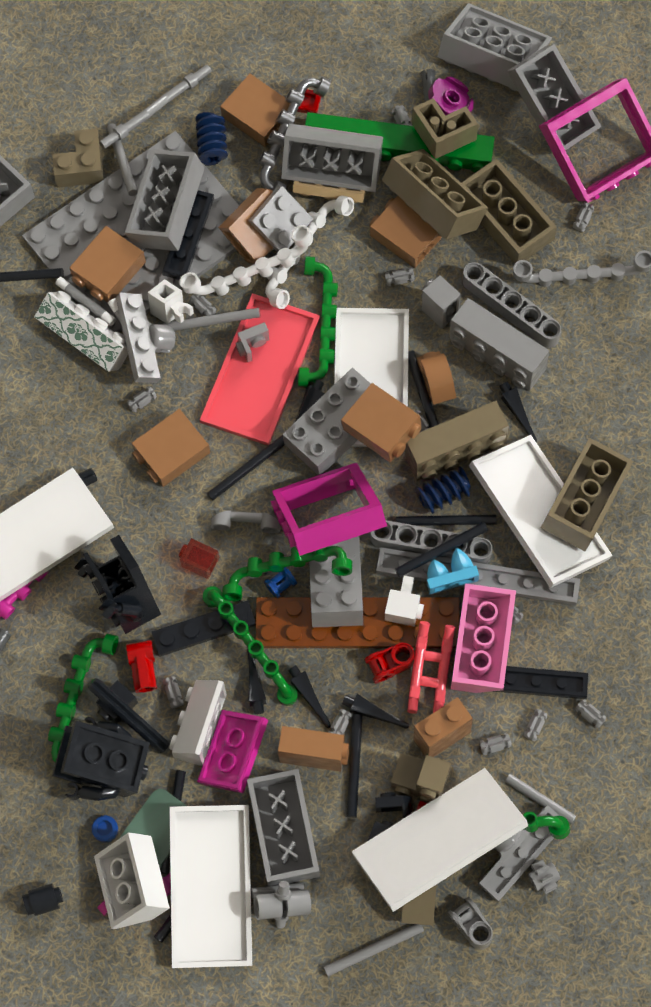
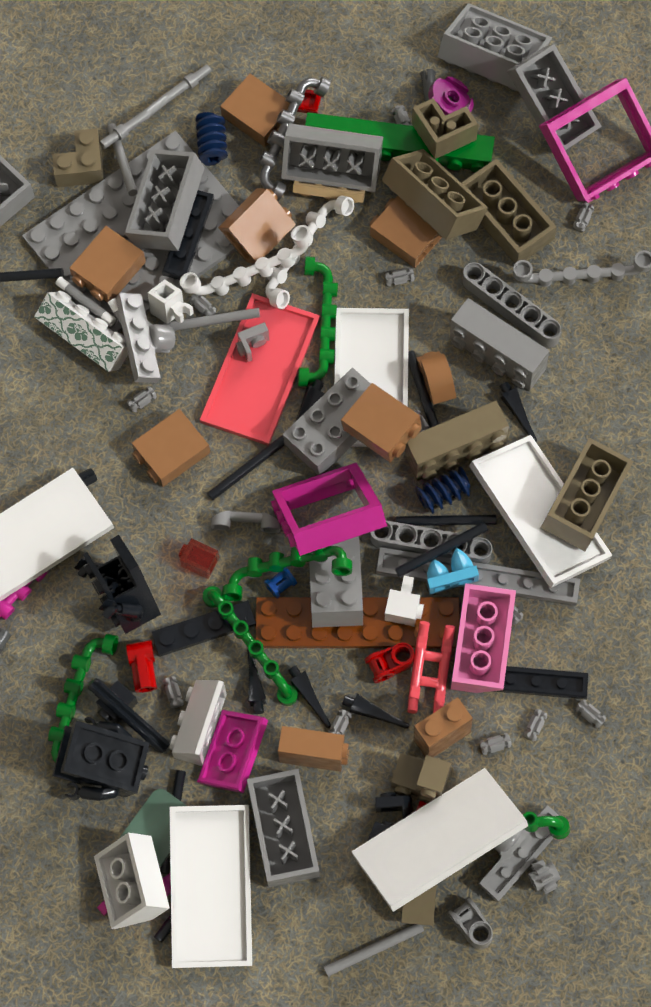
black brick [22,883,63,916] -> none
blue tile [92,815,118,843] -> none
plate [248,186,313,252] -> none
light grey pin [251,881,311,928] -> none
black bar [346,714,363,818] -> none
light grey brick [422,275,461,329] -> none
light grey bar [505,774,576,825] -> none

